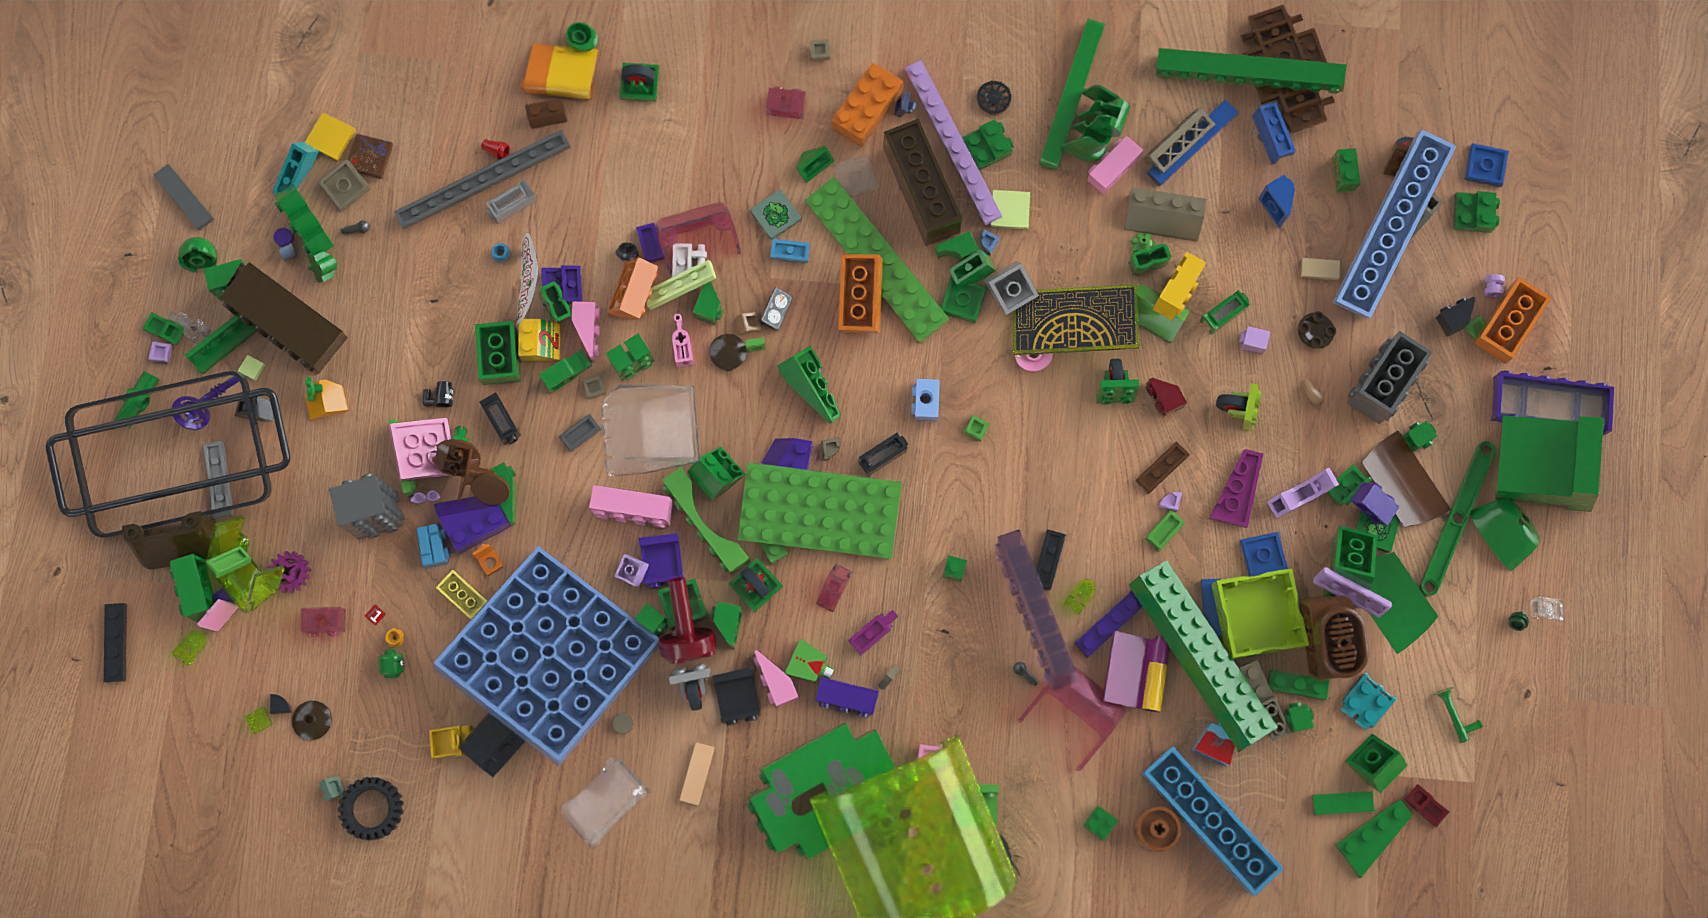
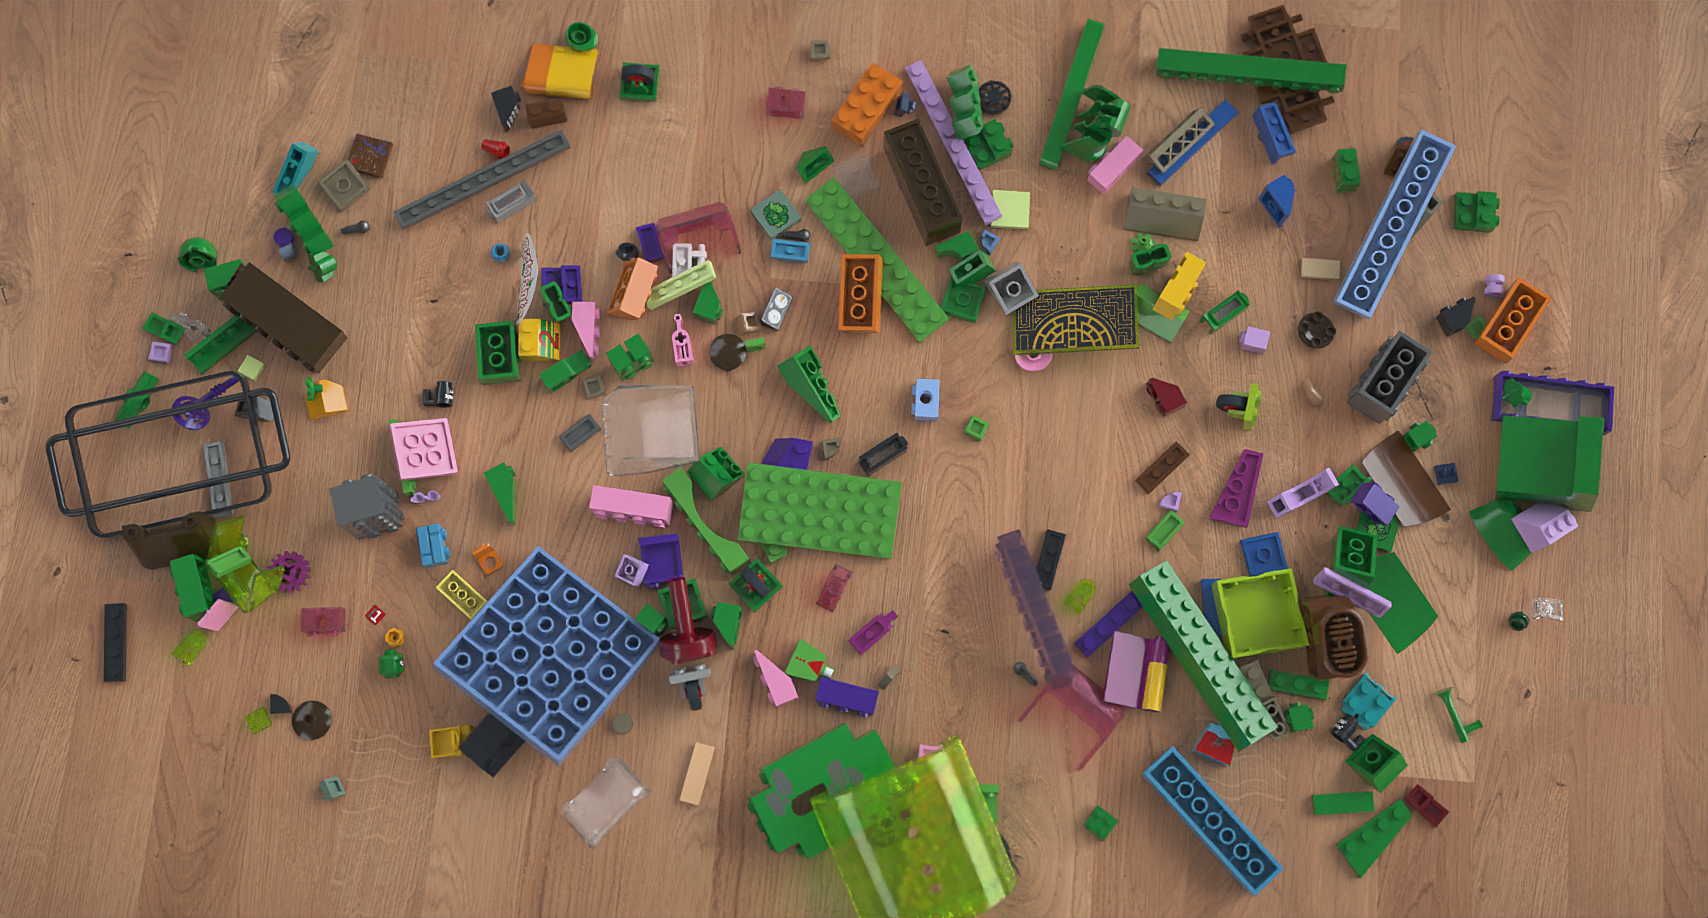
dark grey tile [154,164,214,231] -> none
yellow tile [305,112,356,161] -> none
black tyre [338,777,404,840] -> none
reddish brown piece [432,426,510,505] -> none
dark purple wedge [434,496,511,554] -> none
black window [479,392,521,445] -> none
black panel [712,668,761,726] -> none
green brick [942,555,967,582] -> none
green plate [1096,358,1139,405] -> none
dark orange wheel [1133,807,1181,852] -> none
green beam [1419,441,1496,597] -> none
blue tile [1465,143,1509,187] -> none
none -> black slope [491,86,521,132]
none -> pearl dark grey piece [782,229,811,242]
none -> green brick [946,64,983,140]
none -> black piece [1330,714,1365,751]
none -> dark blue tile [1434,463,1459,485]
none -> green piece [1502,378,1532,408]
none -> lavender slope [1511,503,1578,553]

